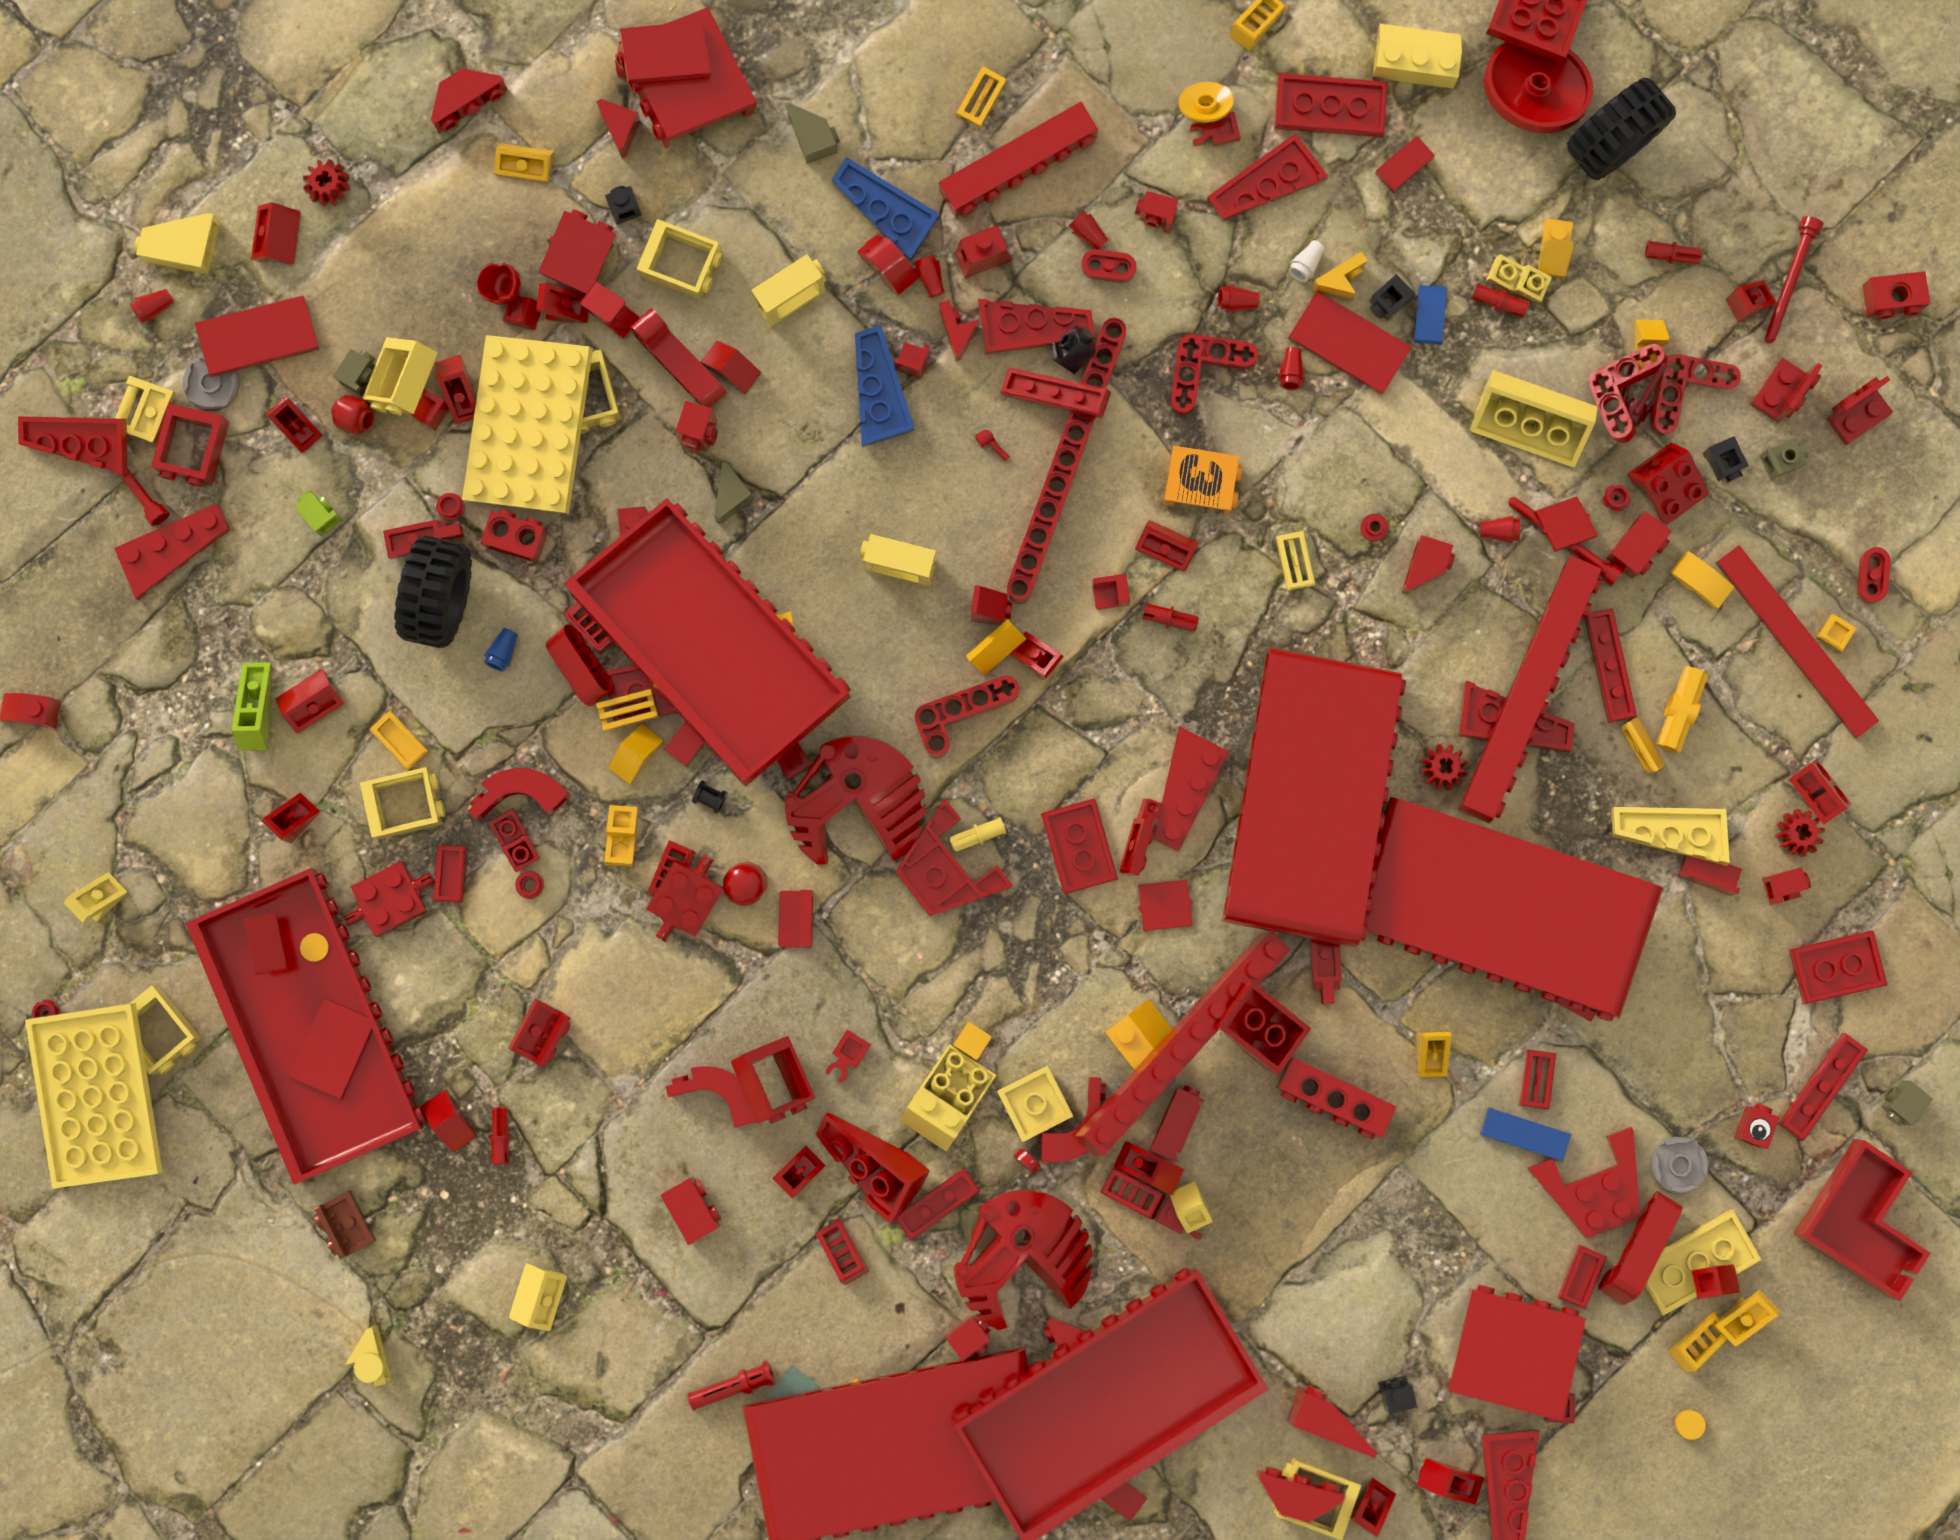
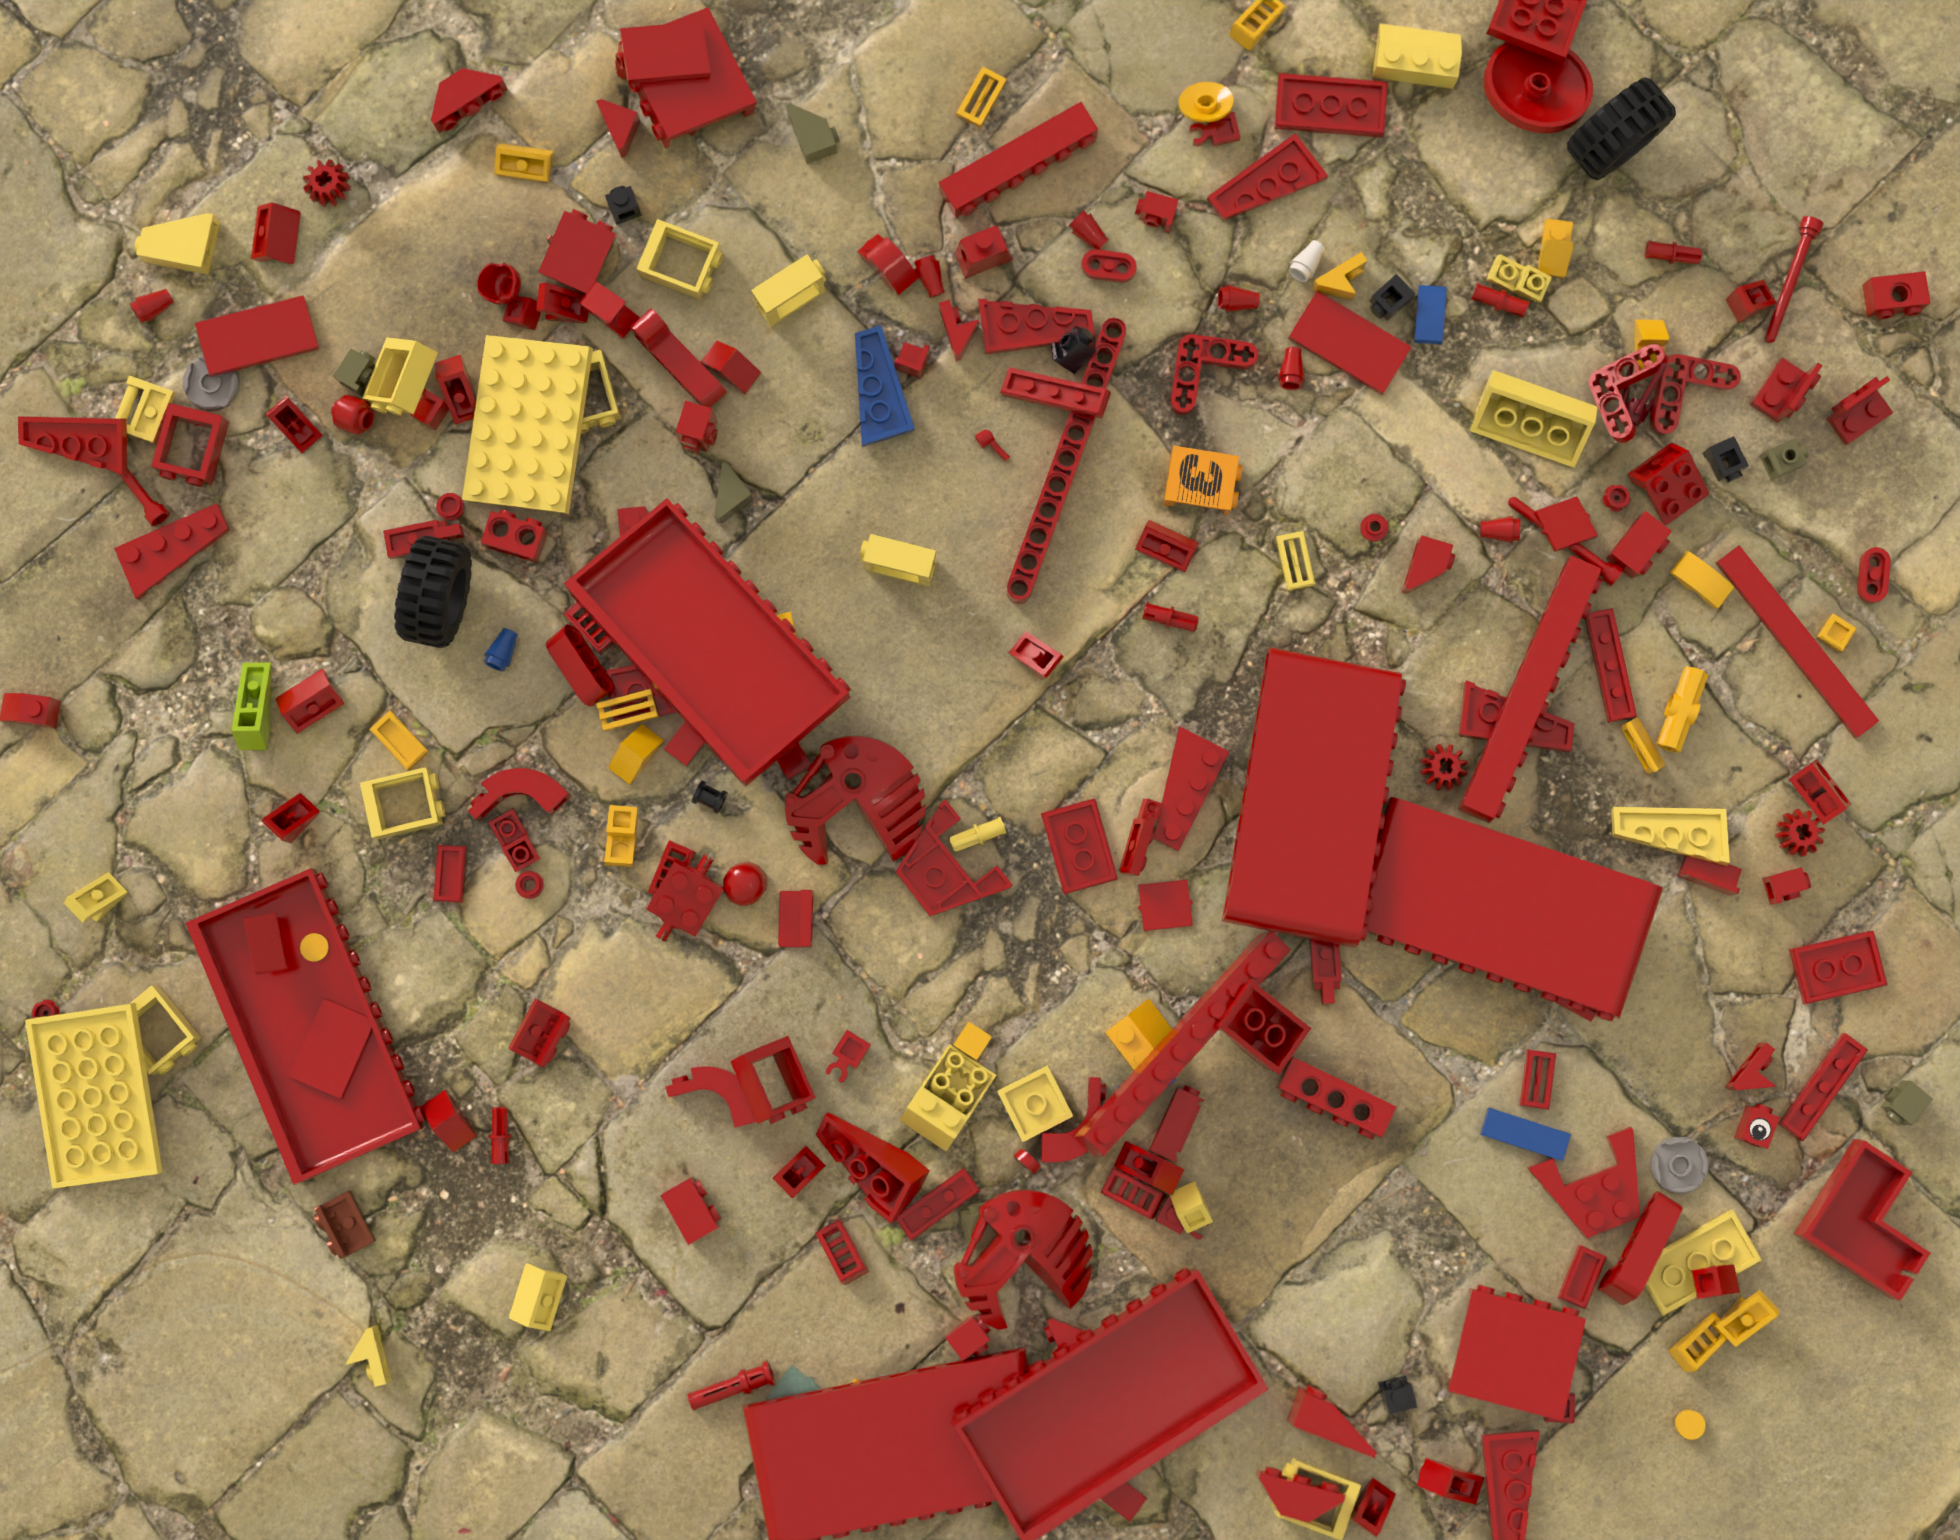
lime brick [294,490,343,537] -> none
red plate [343,861,435,938] -> none
light yellow tile [354,1352,385,1383] -> none
blue wing [832,157,940,262] -> none
red beam [915,675,1019,758] -> none
yellow tile [966,619,1026,676] -> none
red slope [971,585,1013,625] -> none
red panel [1092,574,1130,610] -> none
red tile [1375,136,1435,193] -> none
yellow slope [1416,1032,1452,1077] -> none
none -> red slope [1725,1042,1776,1090]

